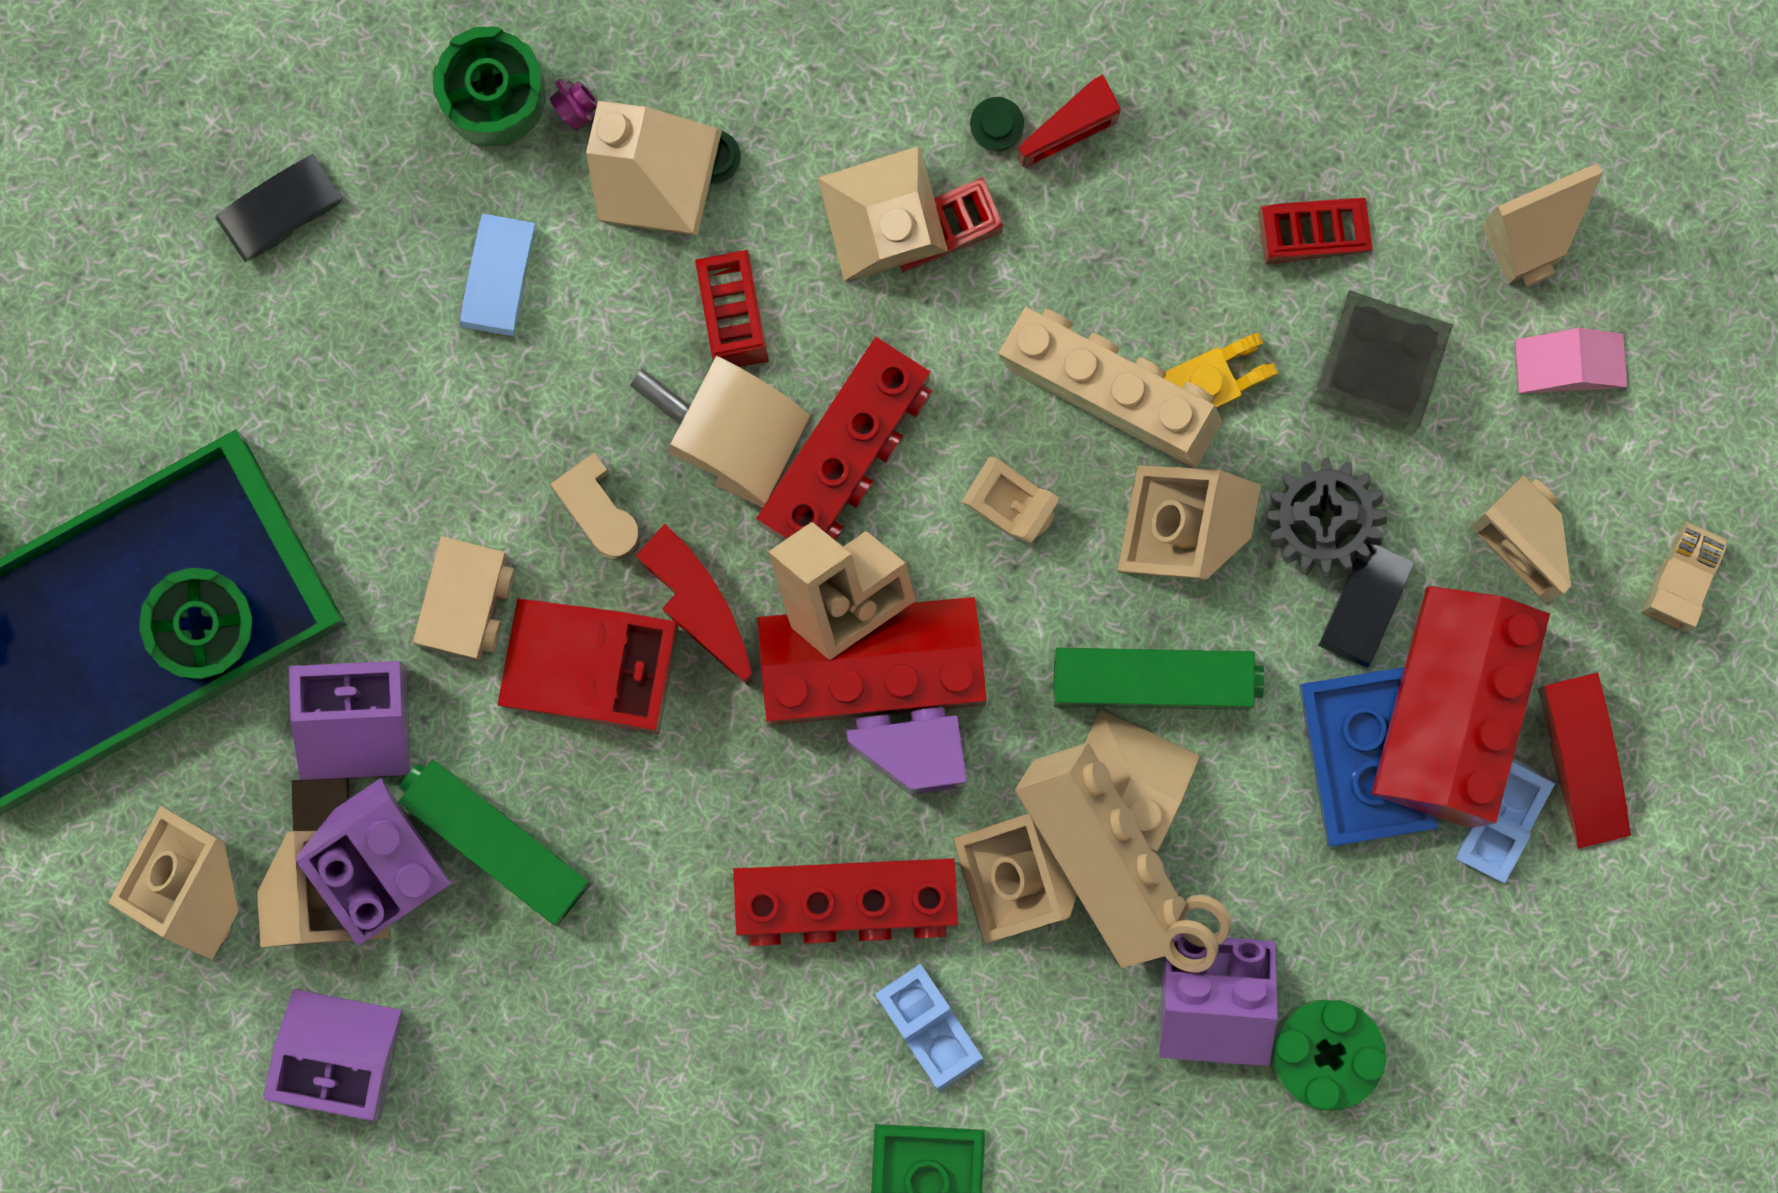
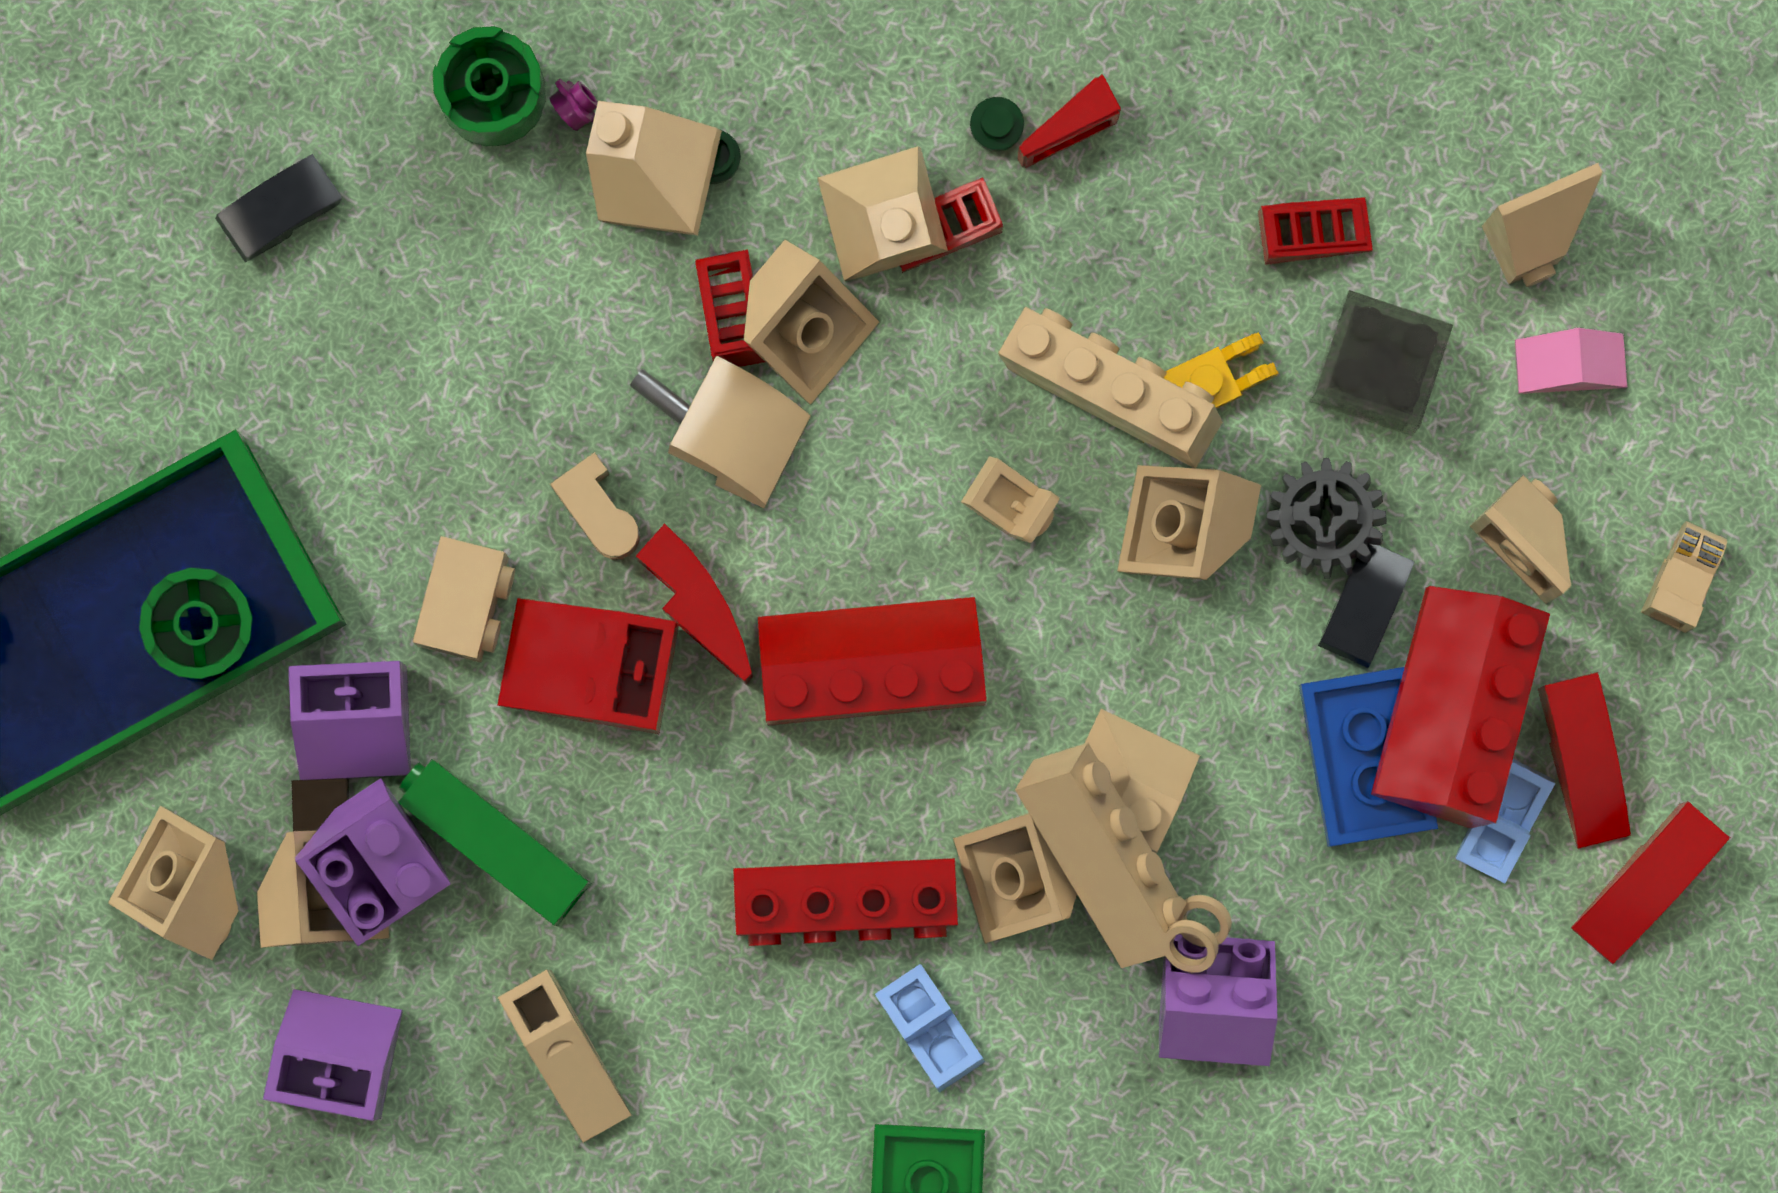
light blue slope [460,214,535,336] -> none
red brick [756,336,933,541] -> none
tan brick [768,522,916,660] -> none
medium lavender slope [846,707,967,795] -> none
green brick [1053,647,1264,710] -> none
green brick [1270,1000,1386,1111] -> none
none -> tan slope [498,970,631,1143]
none -> tan slope [744,240,879,405]
none -> red slope [1571,801,1730,964]

